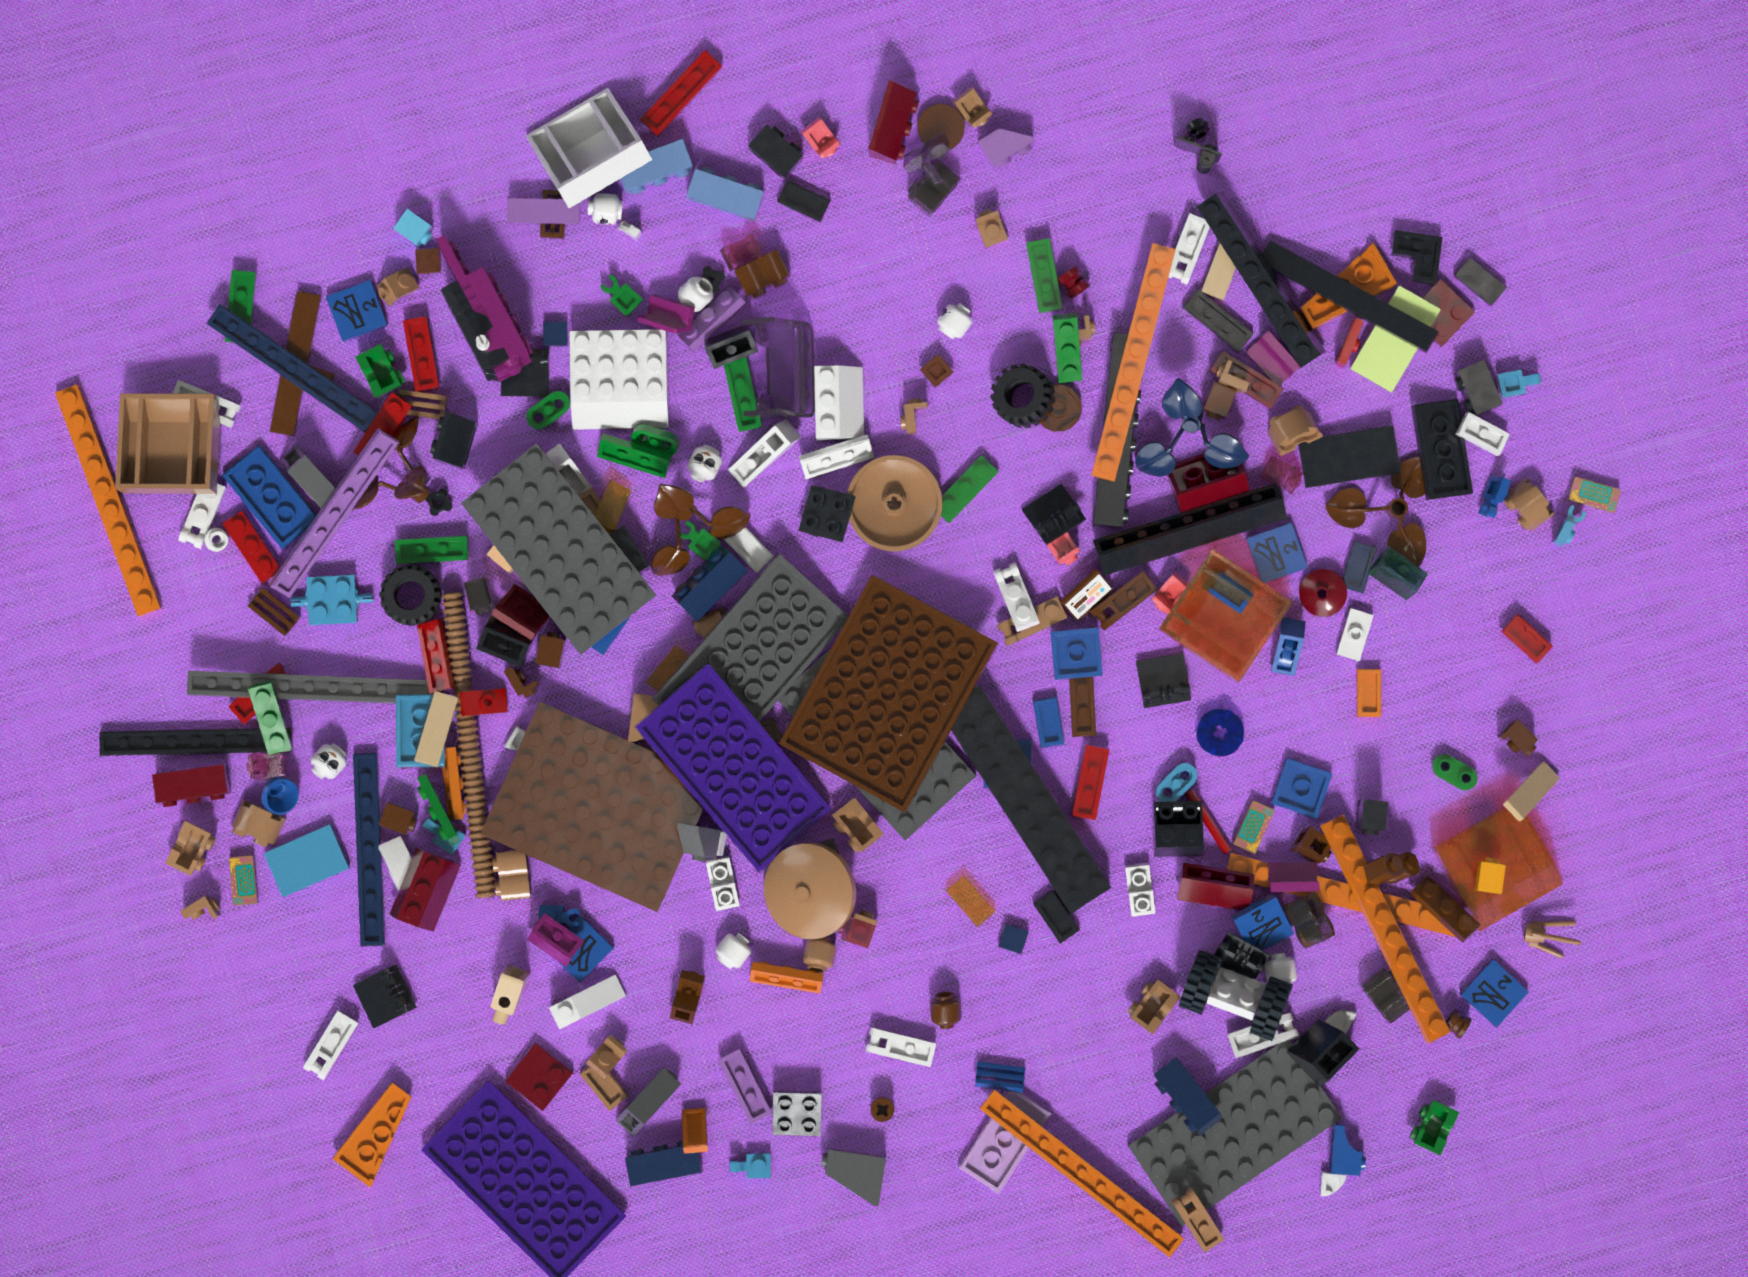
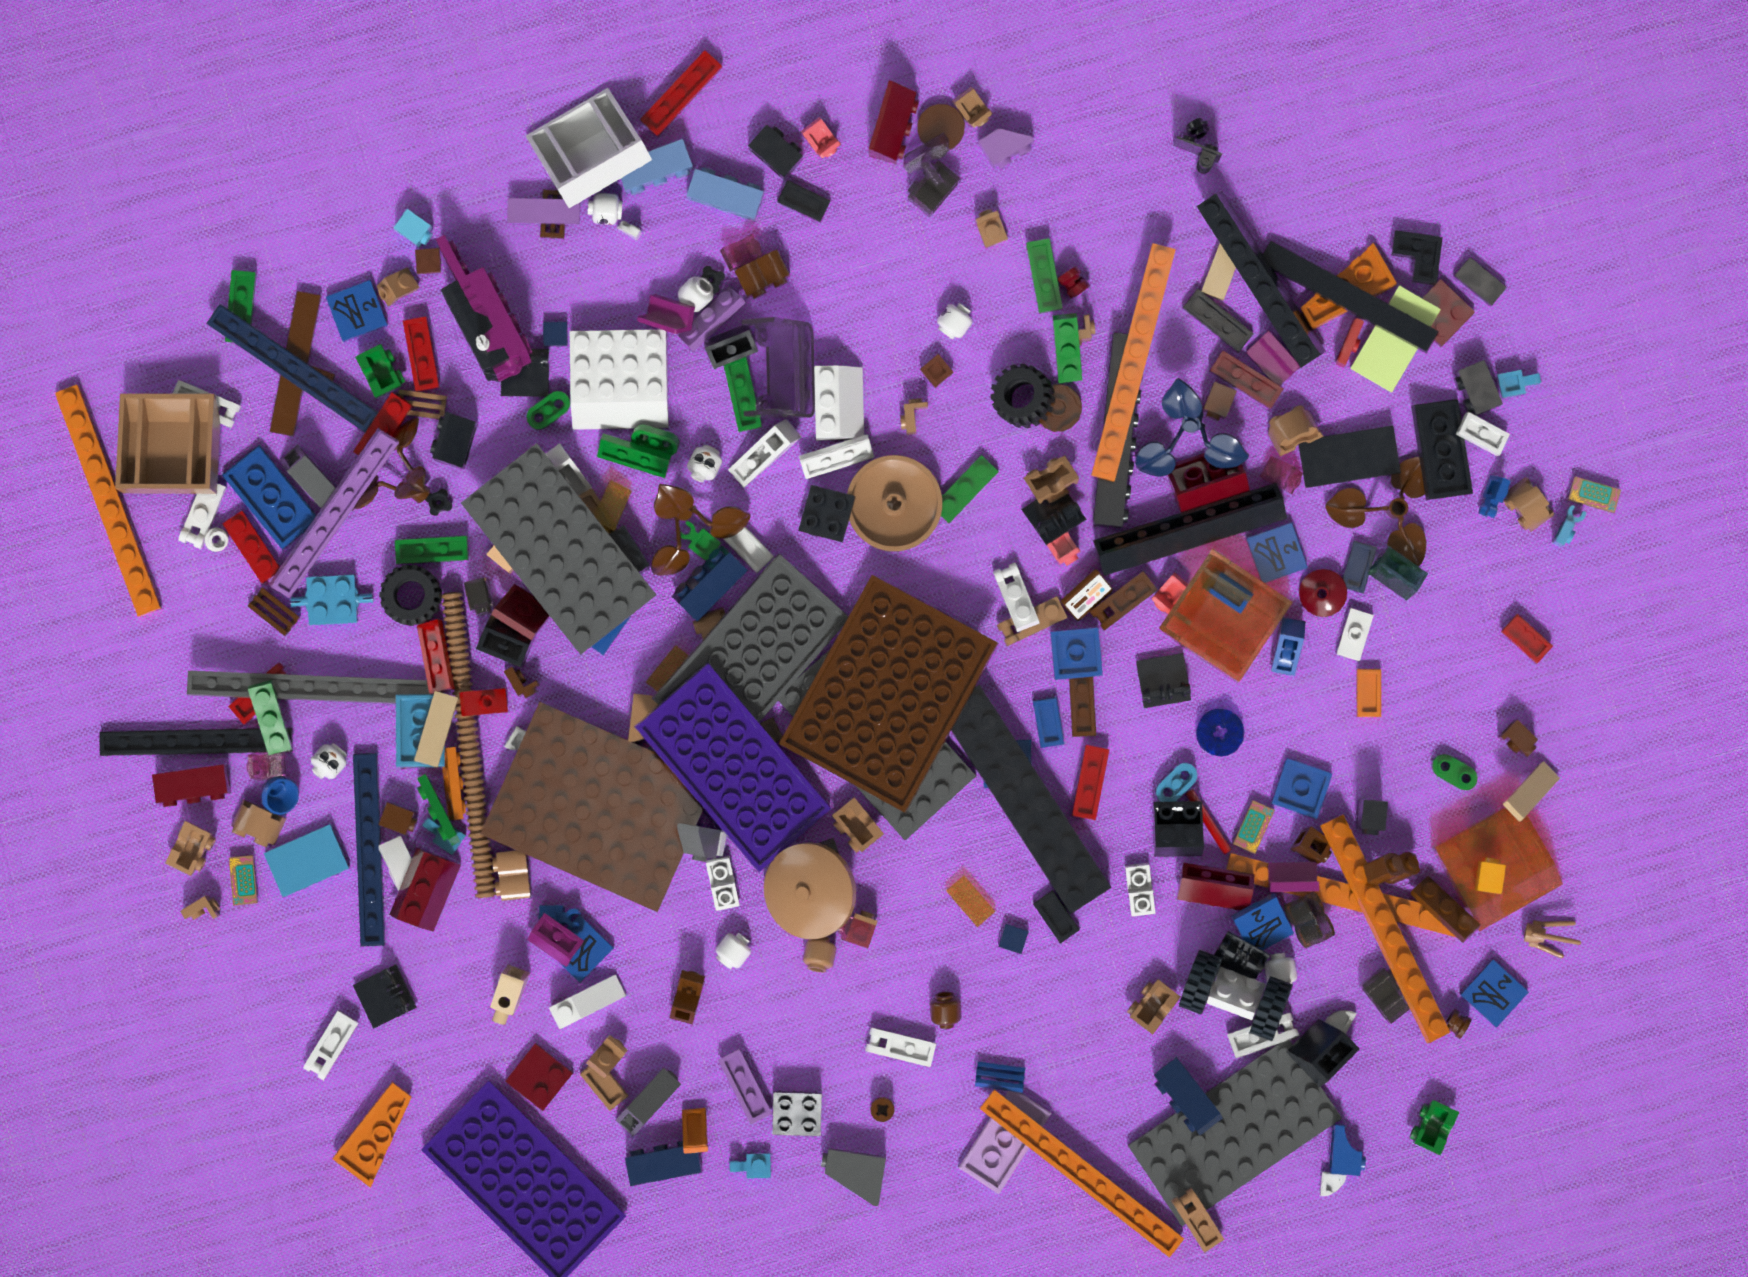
reddish brown brick [535,632,566,669] -> none
green plate [600,275,643,317] -> none
orange plate [749,962,824,994] -> none
white plate [1168,213,1210,285] -> none
medium nougat bracket [1216,359,1250,394] -> none
none -> medium nougat cylinder [1023,455,1079,503]

